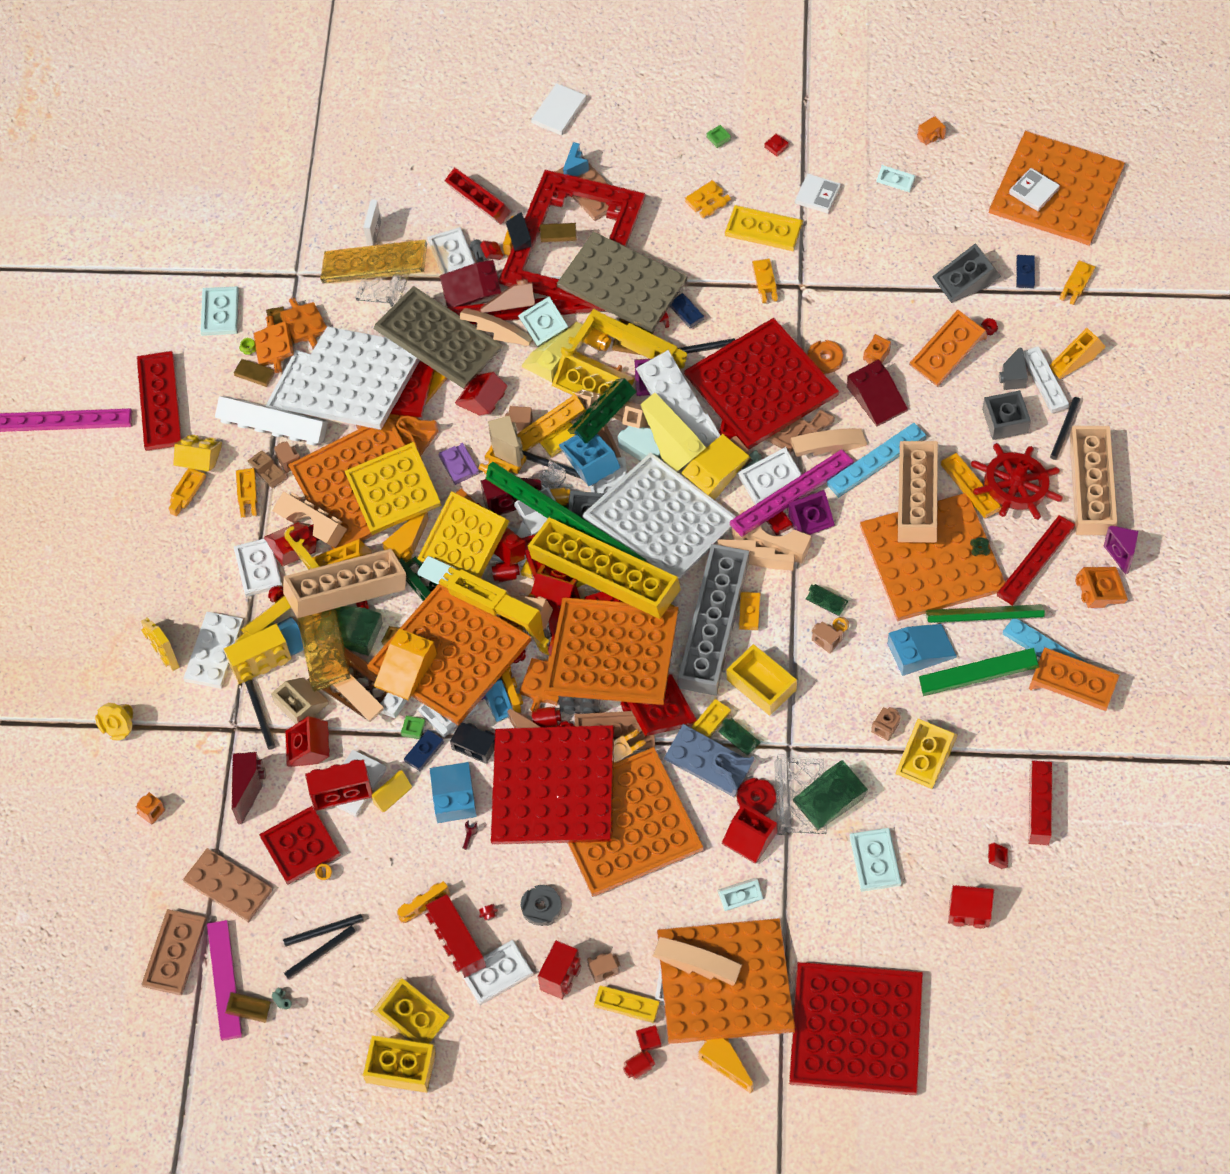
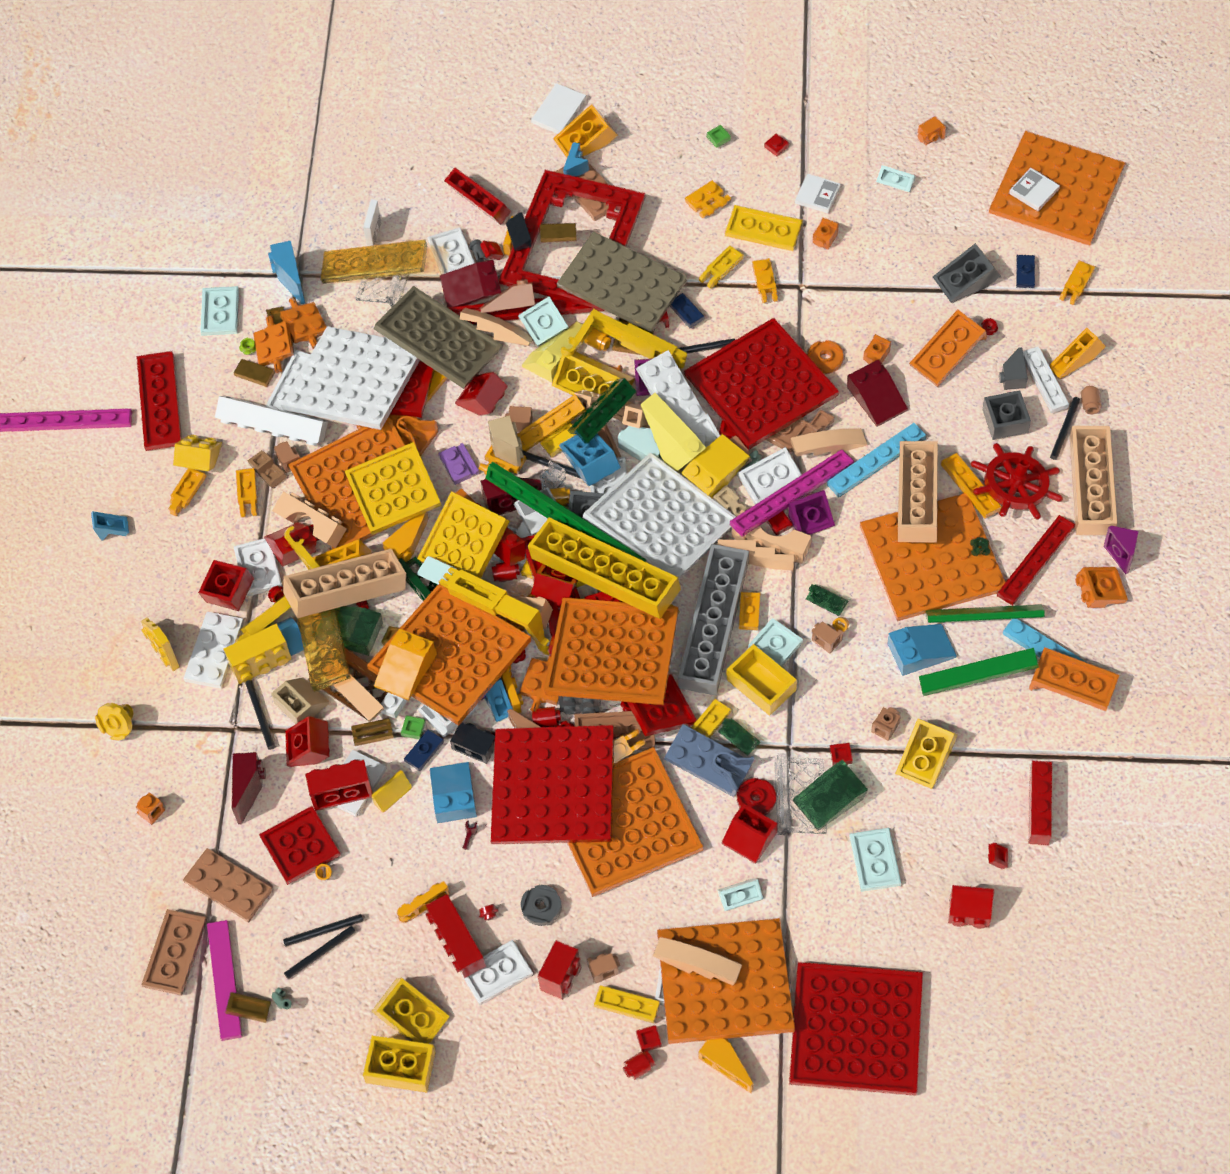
none -> dark azure slope [91,511,129,541]
none -> red brick [198,560,254,611]
none -> dark azure slope [268,240,305,304]
none -> pearl gold tile [351,718,393,746]
none -> light orange slope [553,104,617,157]
none -> yellow hinge [699,245,744,289]
none -> tan plate [712,485,747,517]
none -> light aqua plate [748,618,803,667]
none -> orange brick [812,217,839,250]
none -> red plate [829,743,853,766]
none -> nougat brick [1080,386,1102,415]

